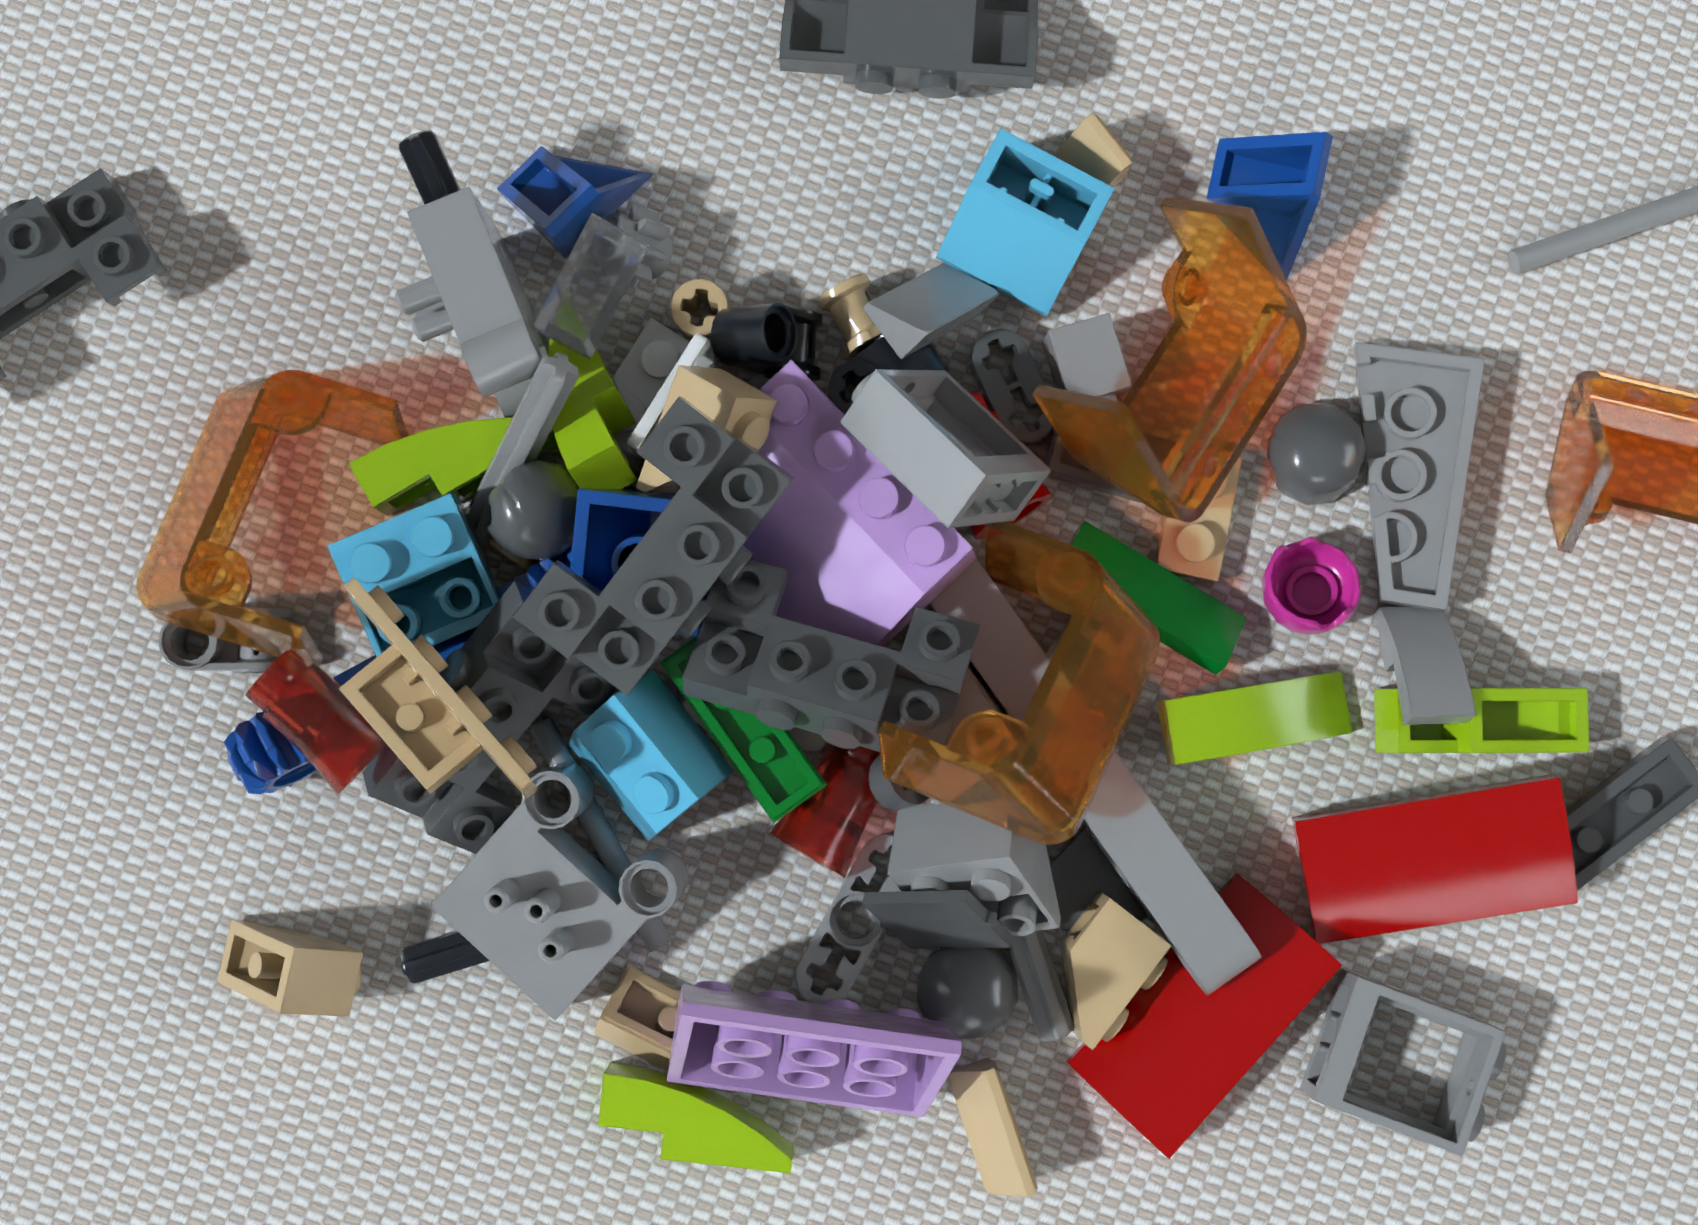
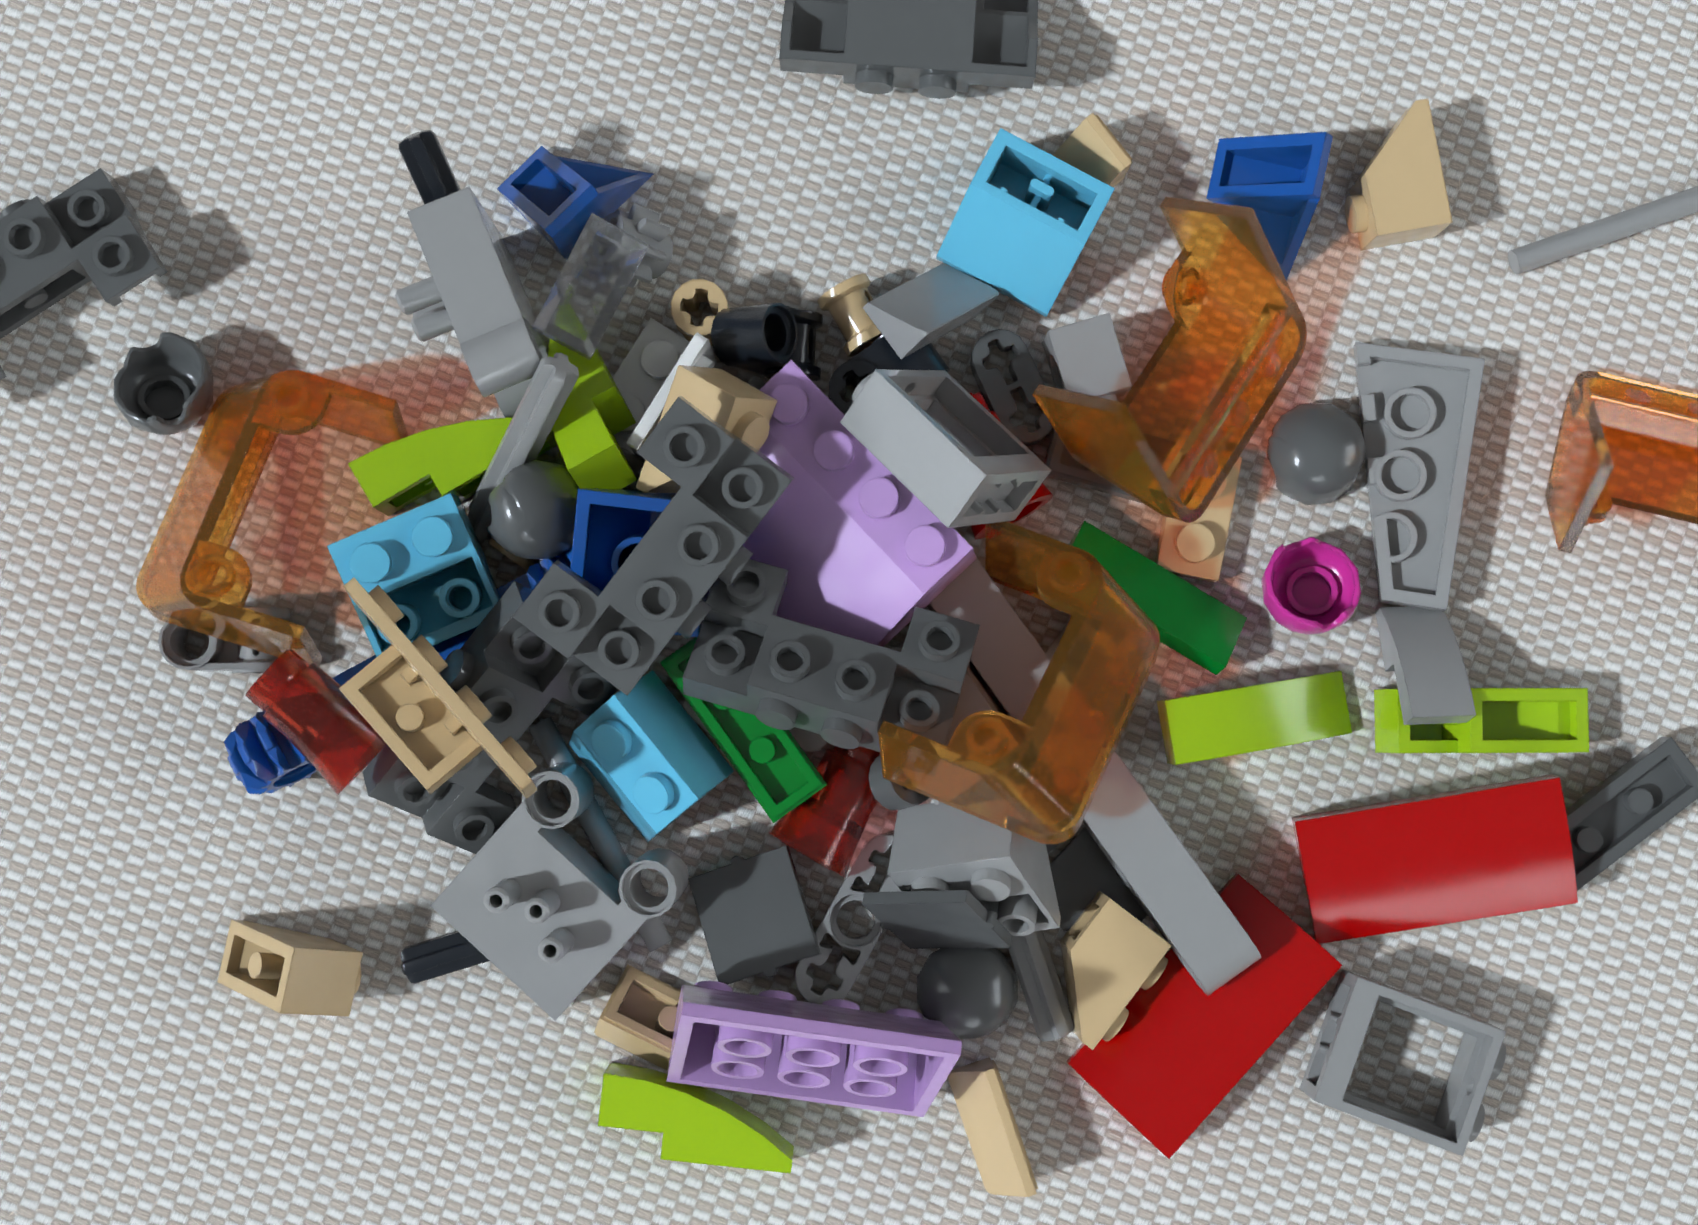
none -> dark grey hair [113,332,214,435]
none -> dark grey piece [688,846,821,985]
none -> tan slope [1345,98,1453,251]

